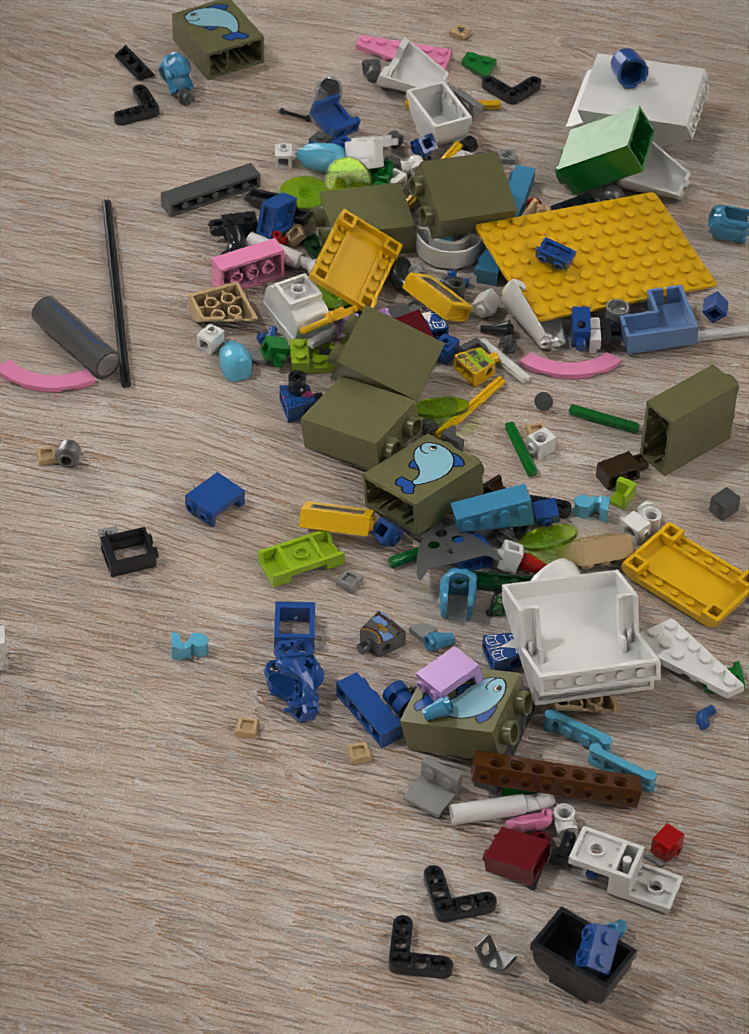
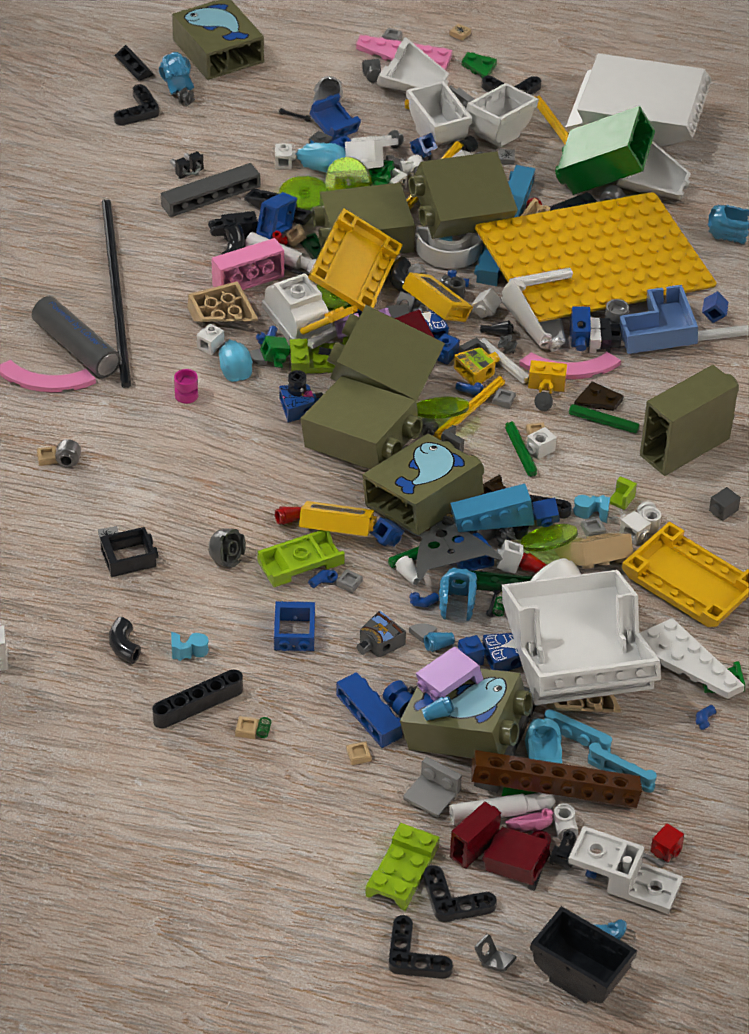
blue panel [185,472,245,527] -> none
blue animal [264,639,324,722] -> none
blue bracket [535,237,577,271] -> none
blue bracket [575,923,620,976] -> none
dark brown brick [596,451,649,490] -> none
blue cylinder [610,48,649,89] -> none
none -> black cylinder [109,617,141,664]
none -> black beam [152,669,243,728]
none -> black piece [170,151,204,179]
none -> dark pink wheel [174,369,198,404]
none -> dark grey cylinder [208,528,246,567]
none -> green piece [256,717,272,738]
none -> red cone [275,506,301,525]
none -> blue arm [308,570,338,588]
none -> lime piece [365,823,440,911]
none -> light grey tile [382,28,403,40]
none -> white cone [395,556,420,585]
none -> dark grey bracket [396,291,418,313]
none -> blue arm [409,592,439,608]
none -> dark red brick [449,801,501,869]
none -> blue arm [455,381,484,395]
none -> blue brick [458,635,485,666]
none -> white container [466,83,539,148]
none -> light grey tile [492,388,516,409]
none -> white axle [509,268,573,286]
none -> medium azure hair [525,718,562,764]
none -> yellow brick [528,360,567,394]
none -> yellow axle [535,95,569,144]
none -> dark brown wing [574,381,624,411]
none -> light grey tile [581,517,606,536]

